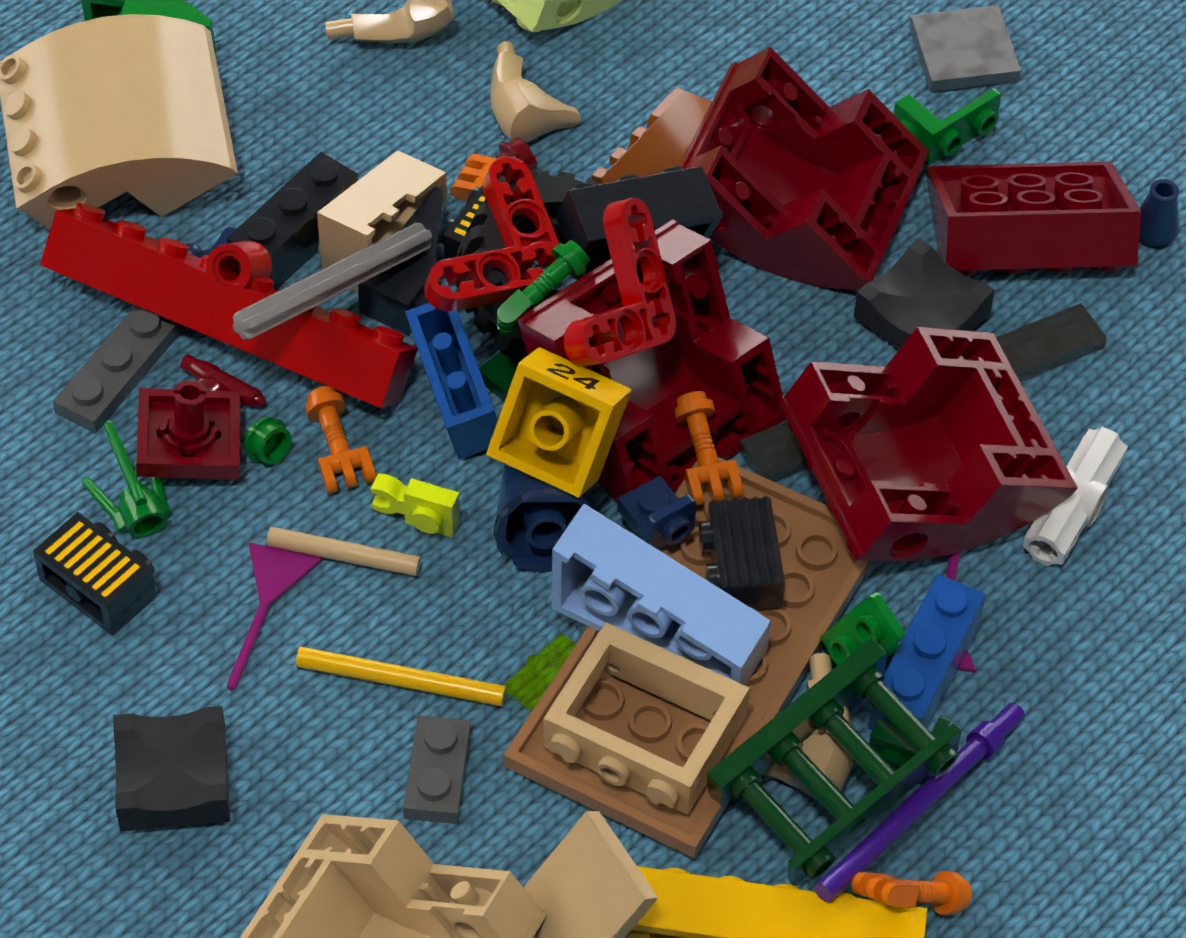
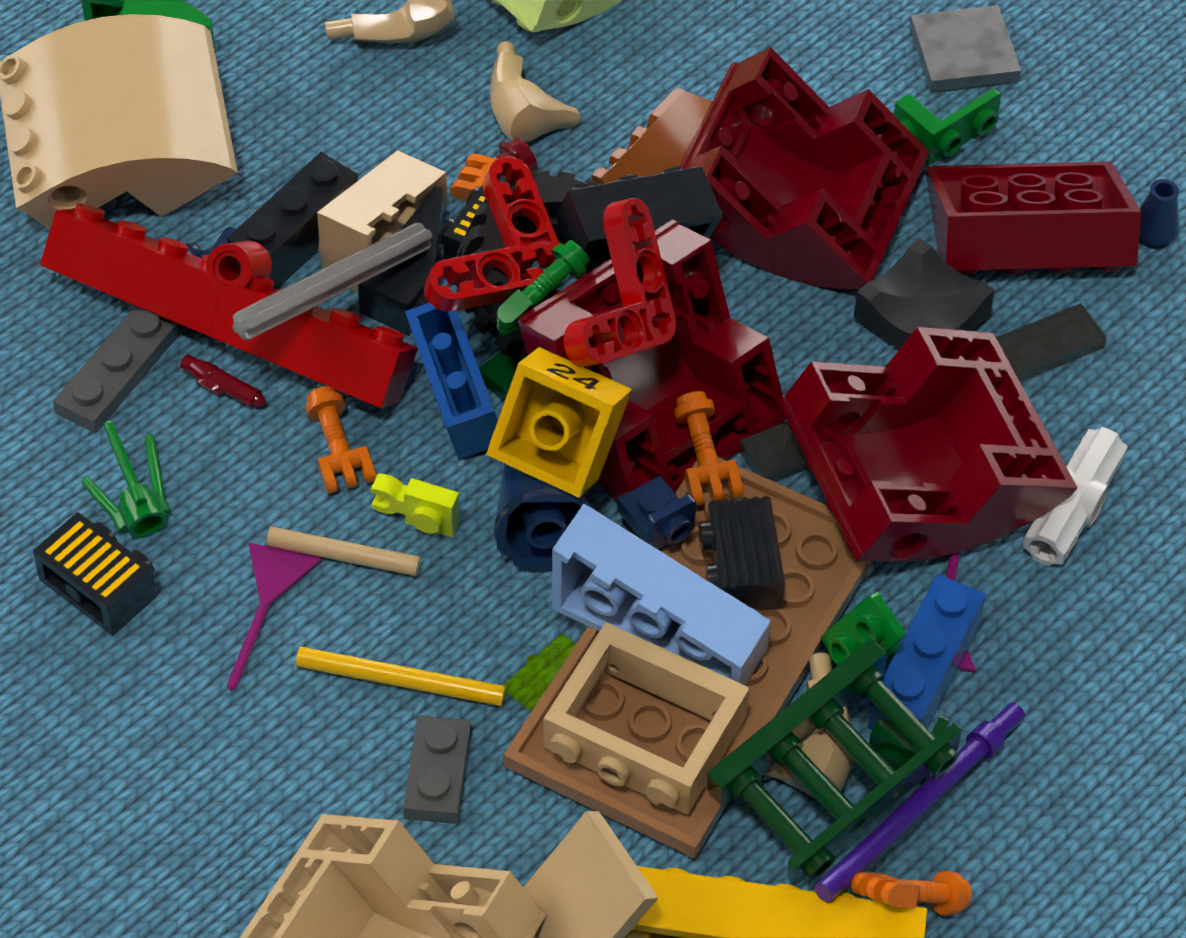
black brick [113,706,230,831] -> none
dark red plate [136,380,240,480] -> none
green plate [244,416,292,465] -> none

